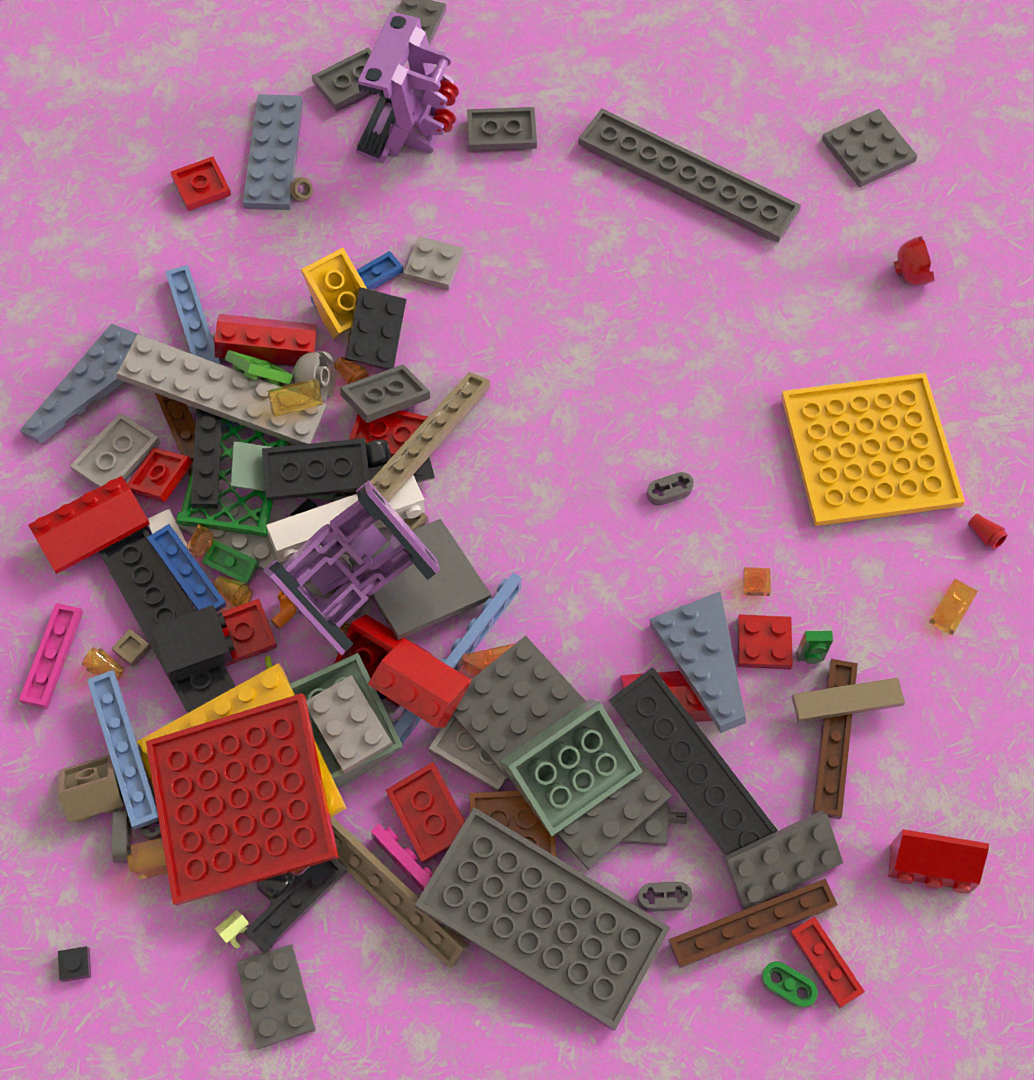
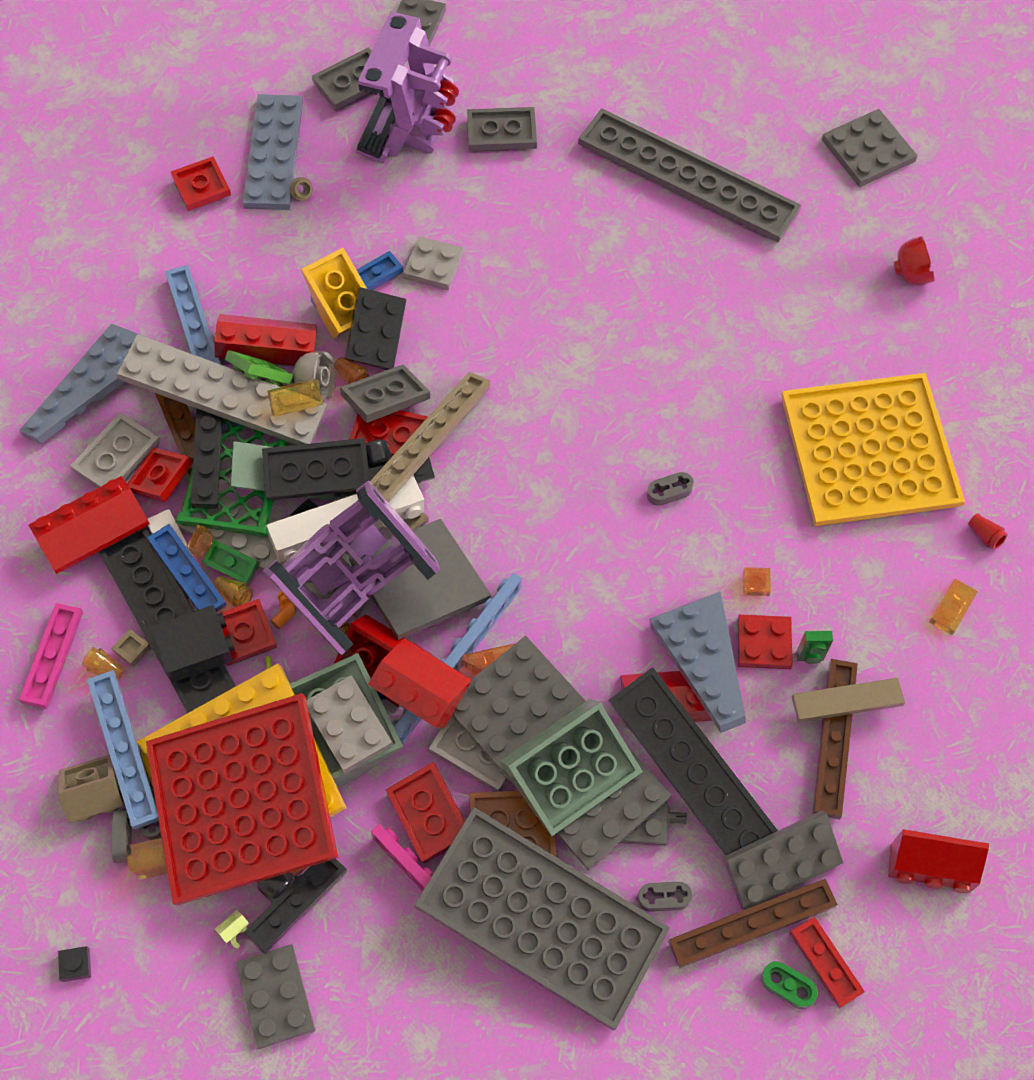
dark tan plate [331,817,469,968] -> none

